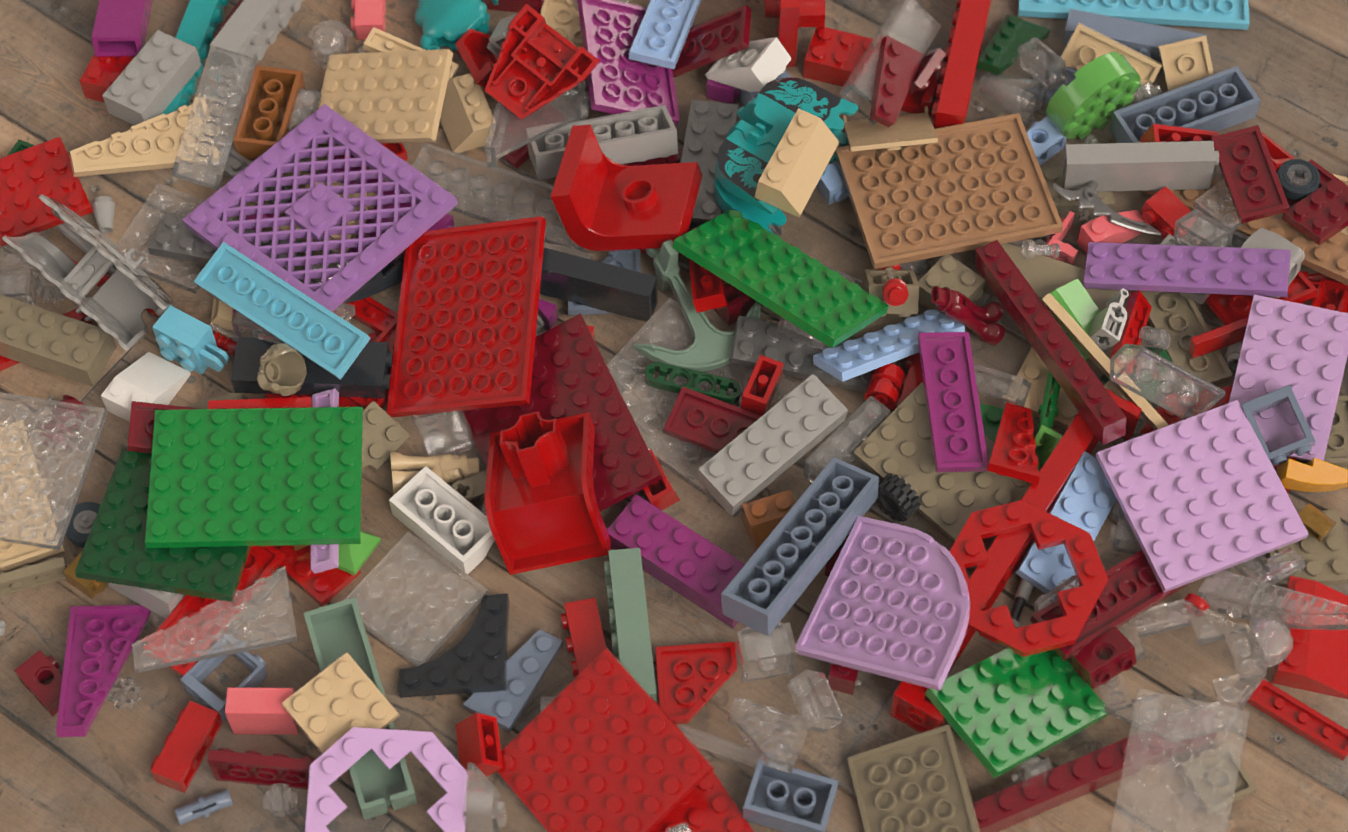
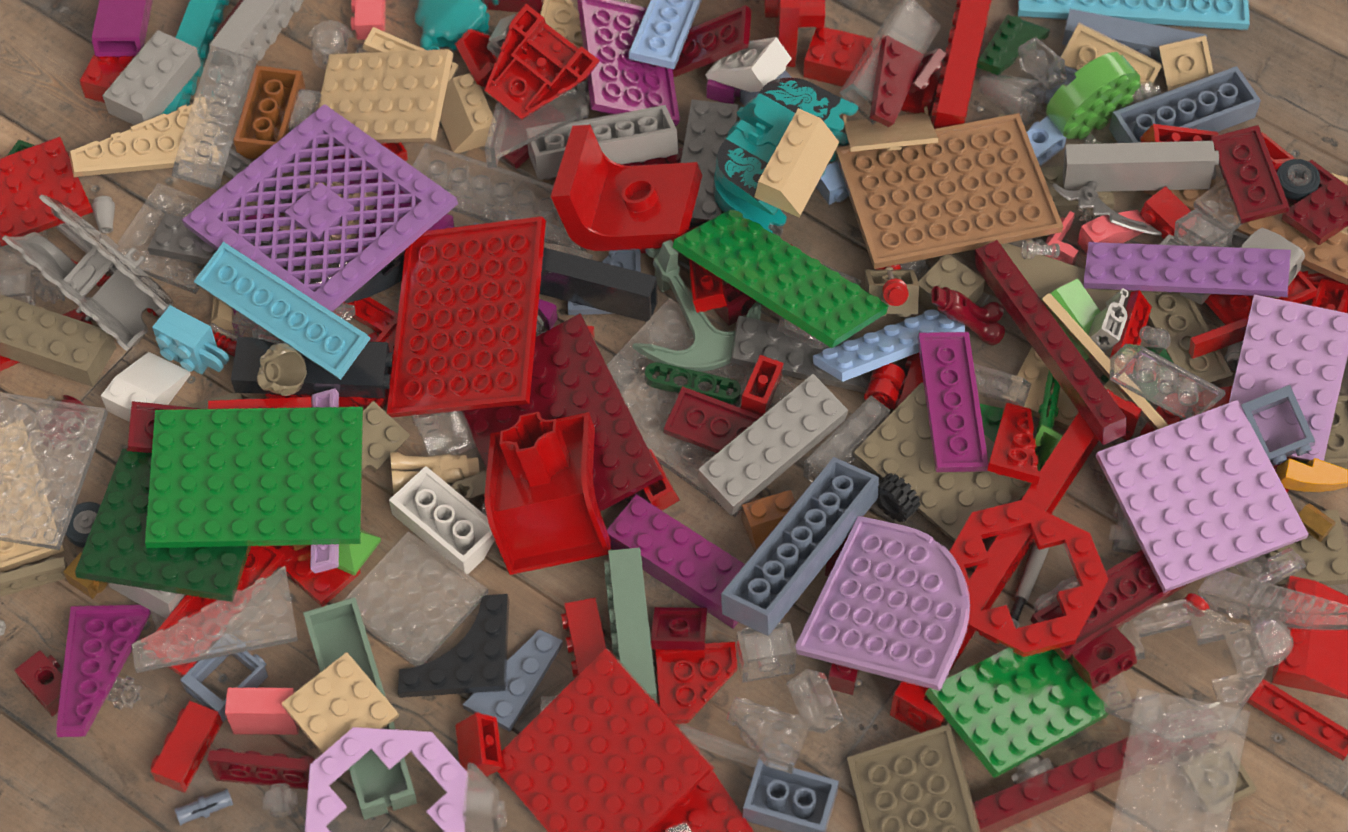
light blue plate [1015,451,1117,601] -> none
none -> dark red plate [651,607,707,650]

